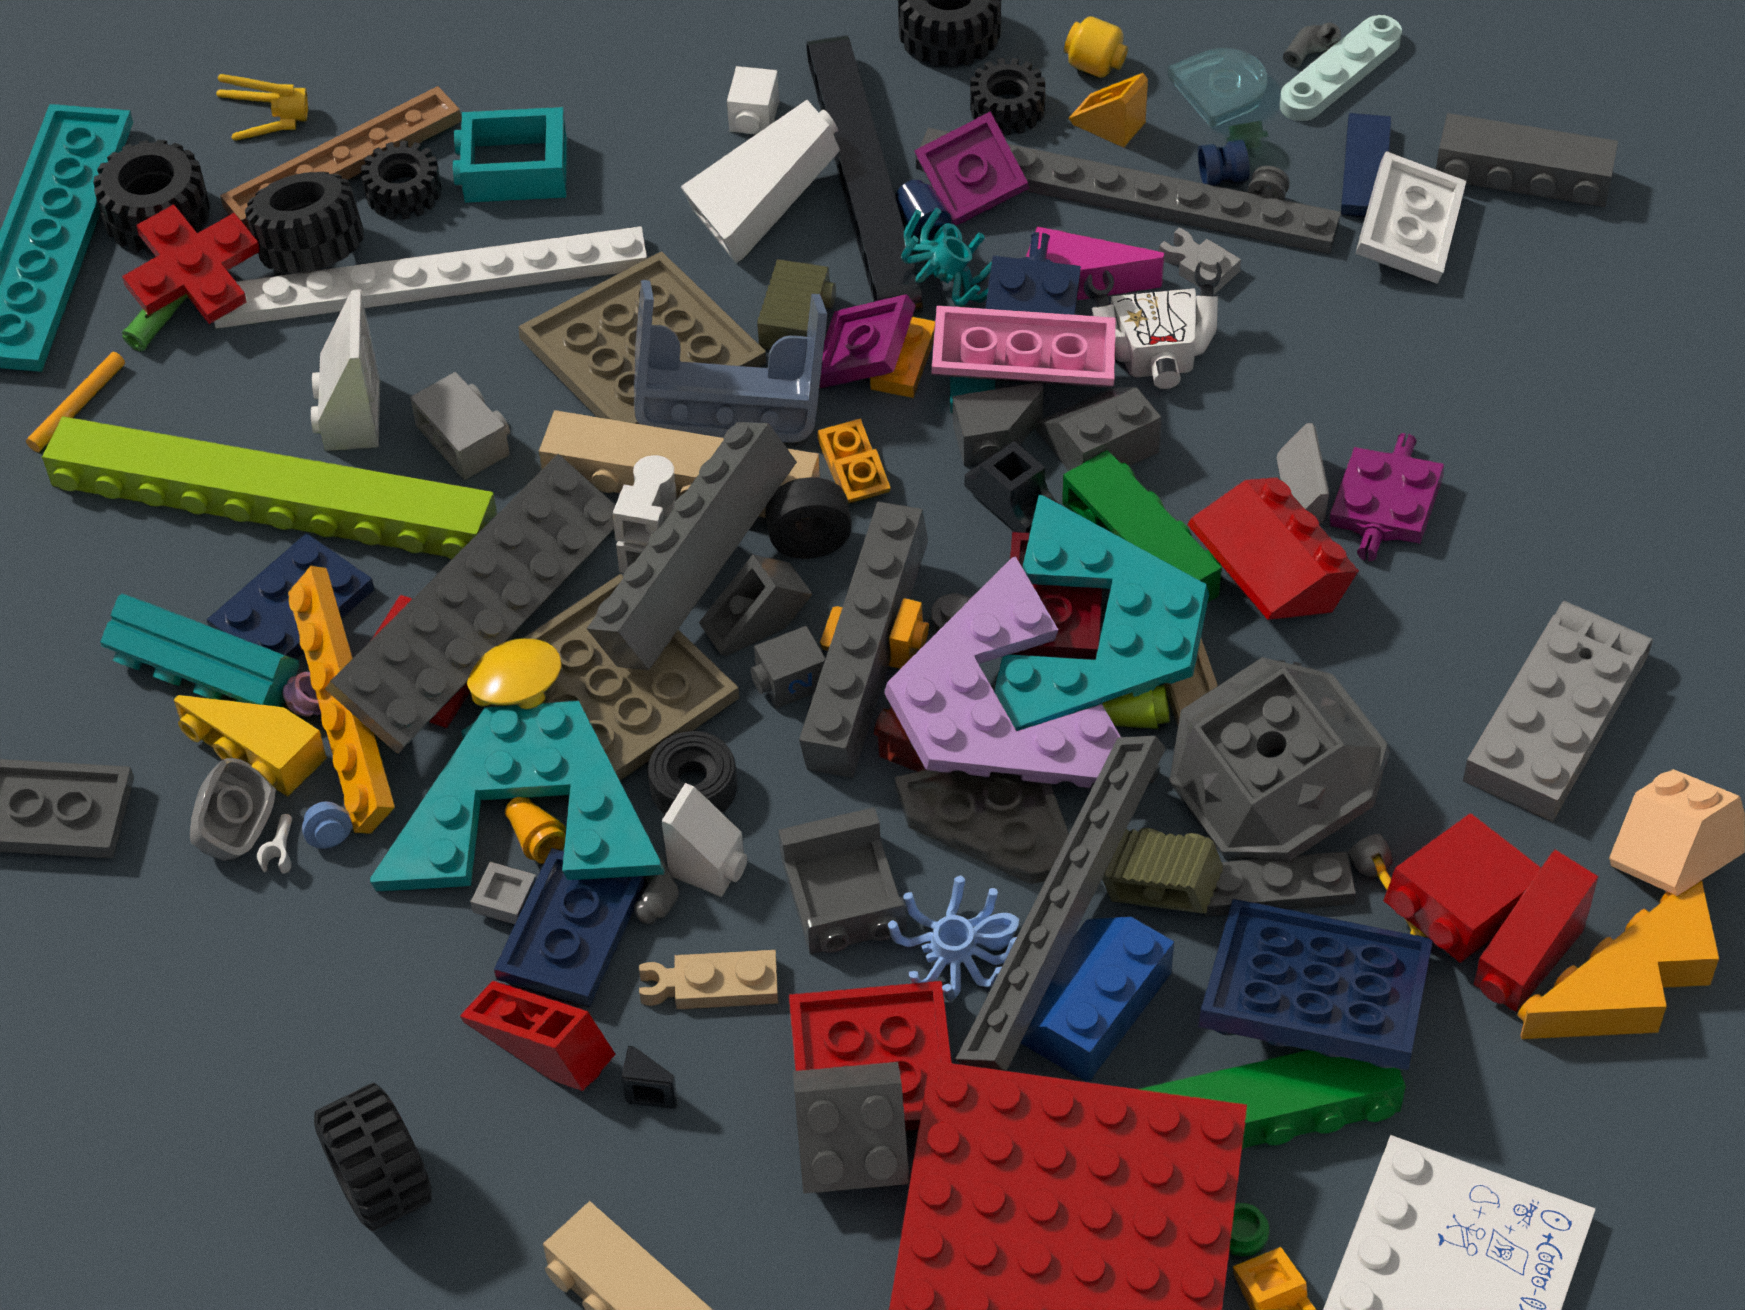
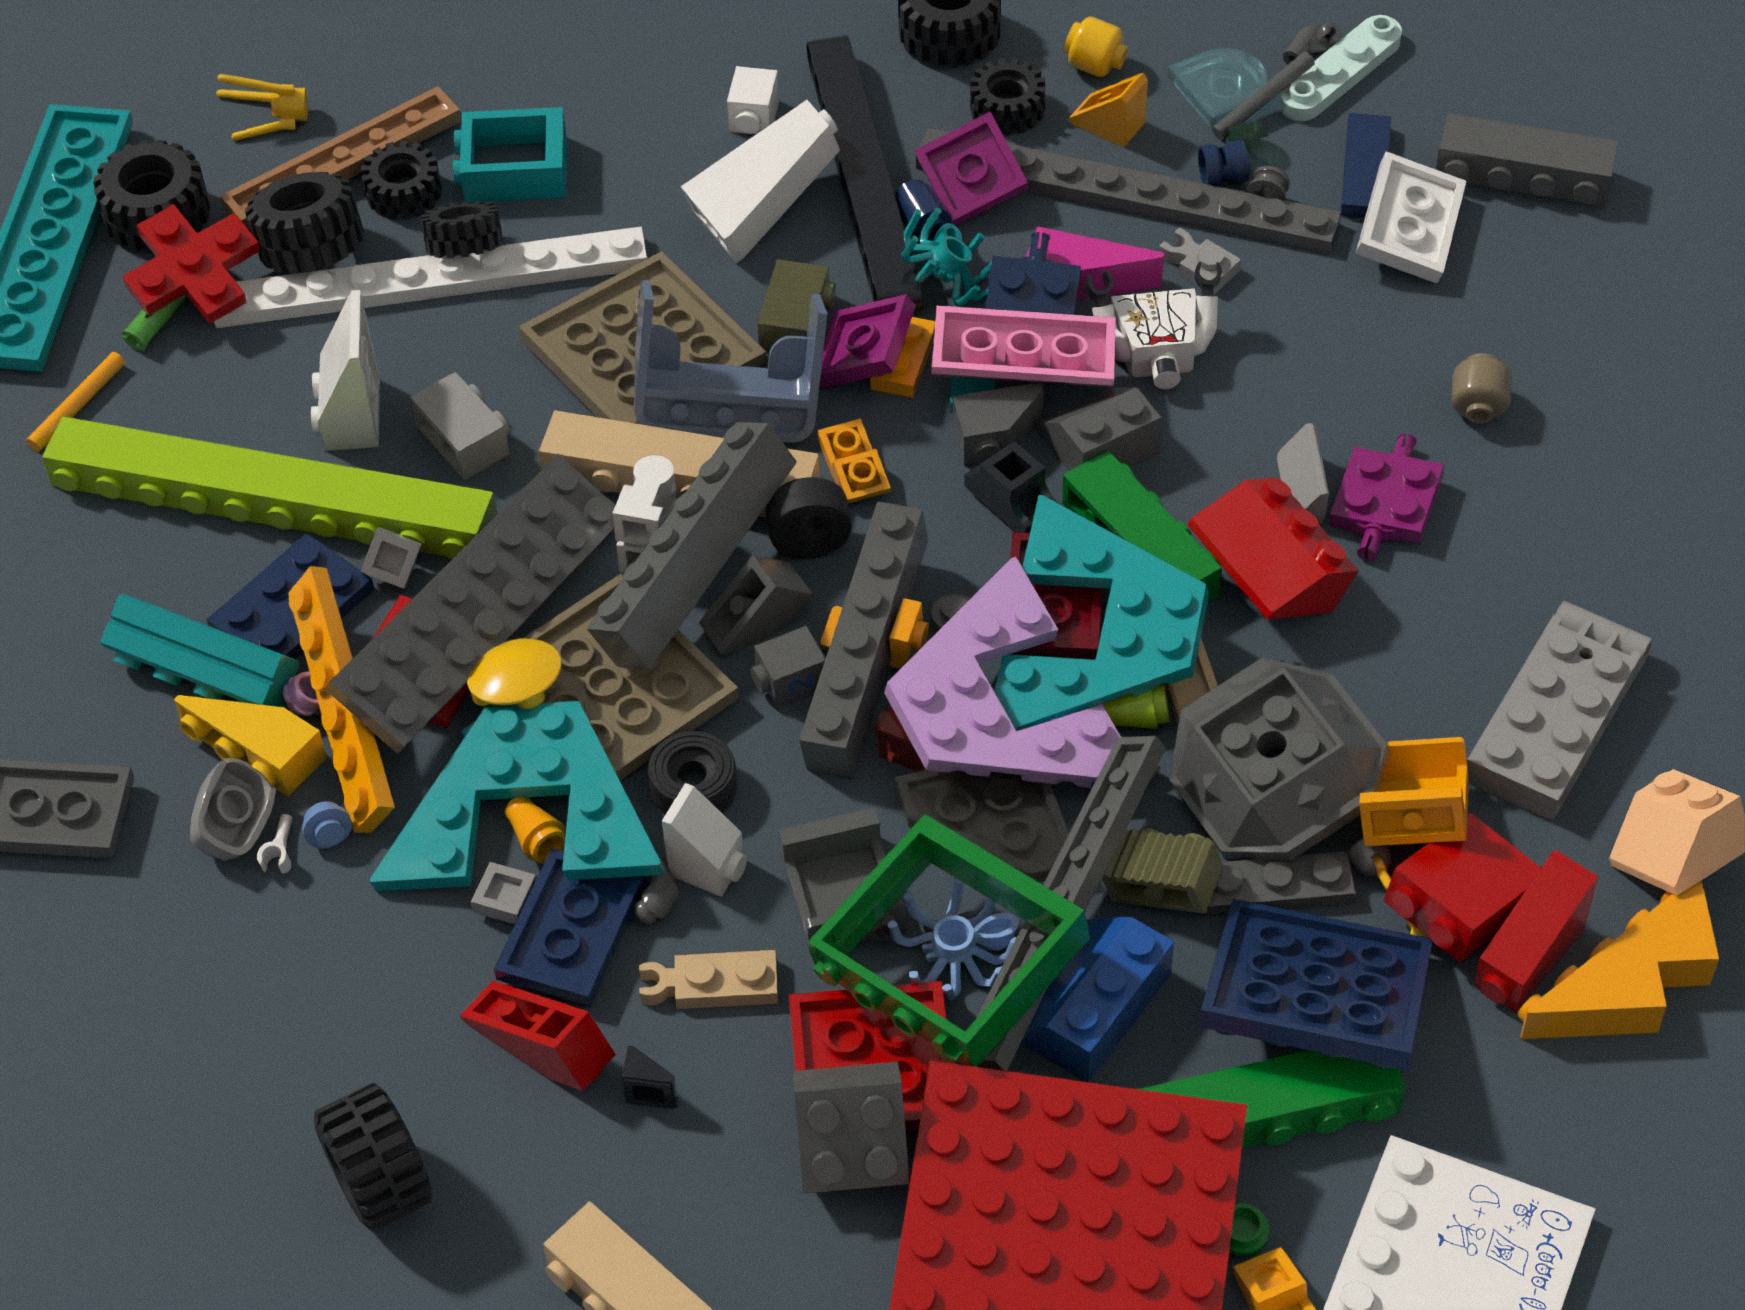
none -> light grey plate [360,527,422,589]
none -> black tyre [421,201,503,258]
none -> green window [807,814,1090,1067]
none -> dark grey bar [1212,52,1315,141]
none -> light orange panel [1359,737,1469,846]
none -> dark tan head [1451,353,1512,424]

